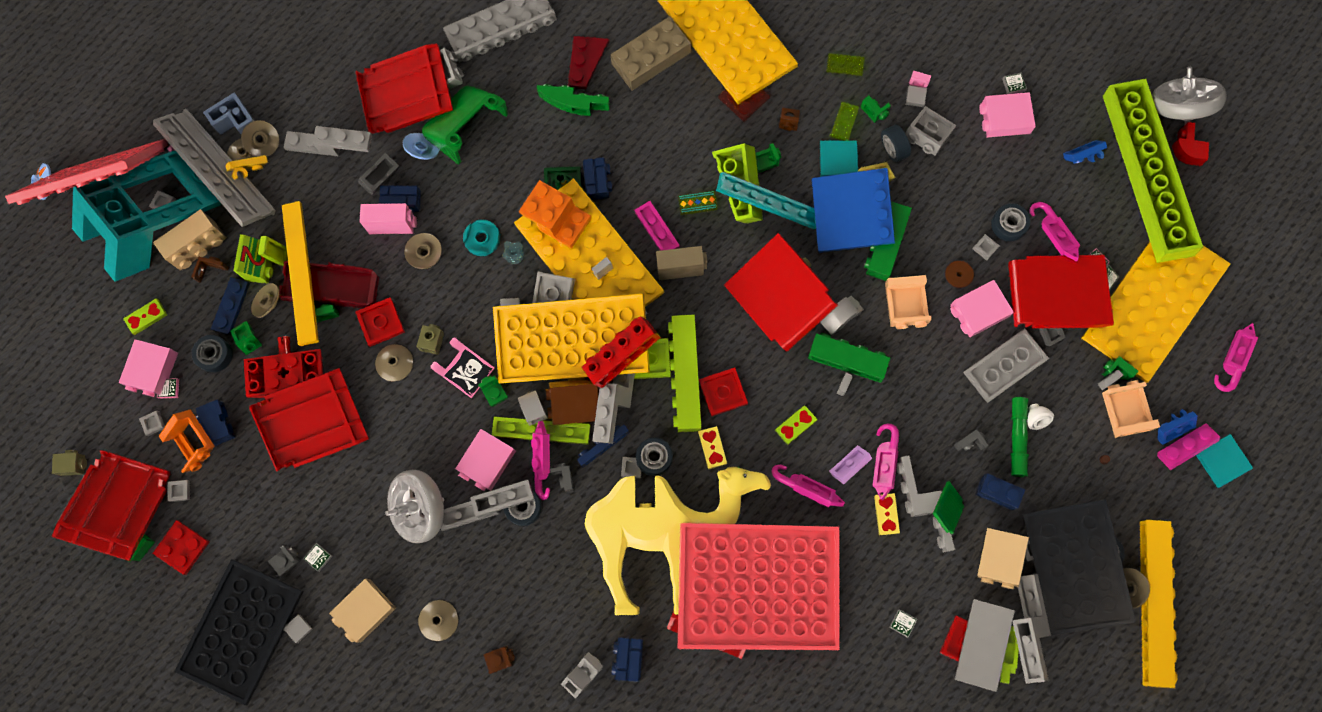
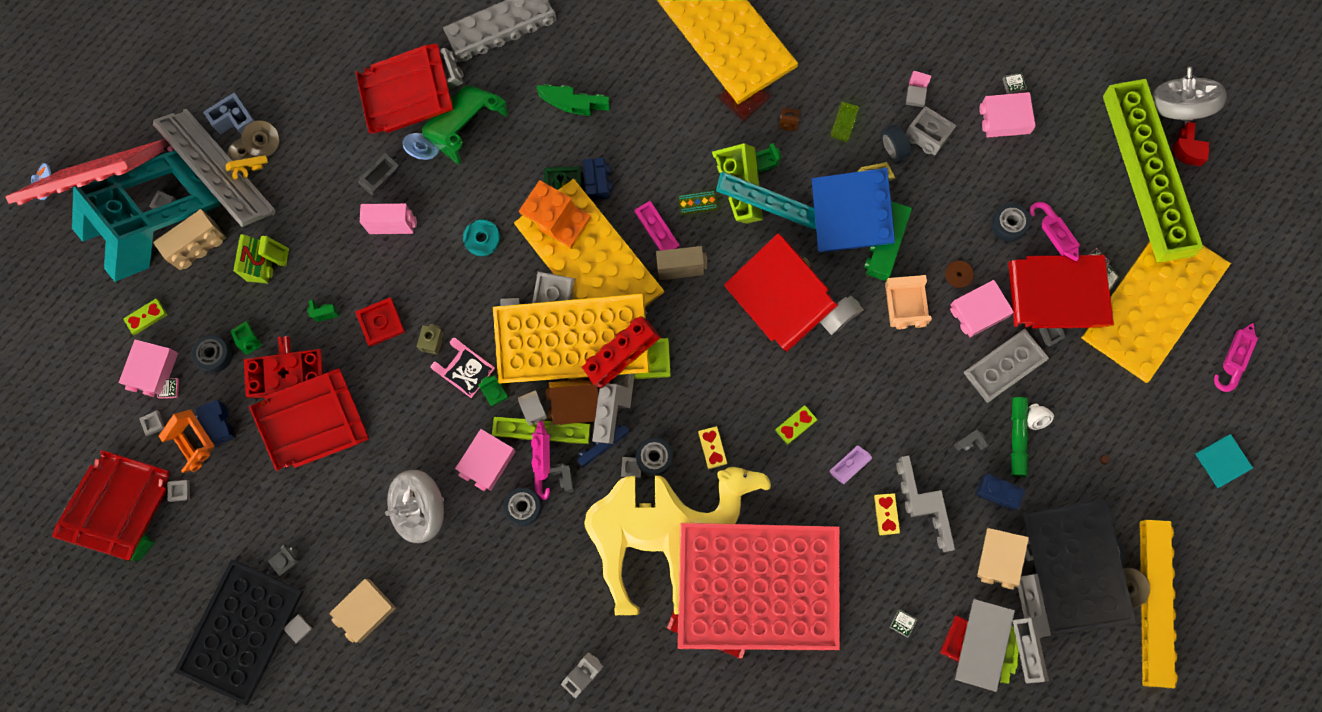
olive brick [52,450,87,476] -> none
red plate [152,520,210,575] -> none
reddish brown bracket [191,256,229,283] -> none
dark blue plate [211,277,250,336] -> none
dark tan dish [251,283,279,318] -> none
dark red piece [279,261,379,308] -> none
yellow tile [282,201,319,346] -> none
light grey bracket [284,126,372,156] -> none
tile [303,543,332,572] -> none
dark tan dish [375,344,413,382] -> none
dark blue brick [379,186,421,214] -> none
dark tan dish [404,233,442,269] -> none
dark tan dish [418,600,458,641] -> none
light grey bracket [441,480,534,531] -> none
reddish brown bracket [483,646,515,674] -> none
clear light blue brick [503,241,524,264] -> none
dark red wing [568,36,610,89] -> none
light grey tile [592,257,613,280] -> none
dark tan brick [610,16,691,91] -> none
dark blue brick [612,638,643,682] -> none
lime brick [668,315,701,432] -> none
red plate [699,367,748,417] -> none
dark pink plate [772,465,845,507] -> none
green brick [808,333,890,383] -> none
teal tile [820,141,858,177] -> none
clear neon green tile [826,53,865,76] -> none
light grey tile [836,373,852,396] -> none
green bracket [861,95,891,123] -> none
dark pink plate [872,423,899,500] -> none
green window [933,481,964,534] -> none
light grey tile [972,234,1000,260] -> none
blue plate [1063,140,1107,163] -> none
light grey tile [1098,370,1123,390] -> none
green bracket [1102,356,1138,381] -> none
light nougat panel [1102,380,1160,438] -> none
blue plate [1157,409,1197,445] -> none
dark pink plate [1157,424,1220,470] -> none

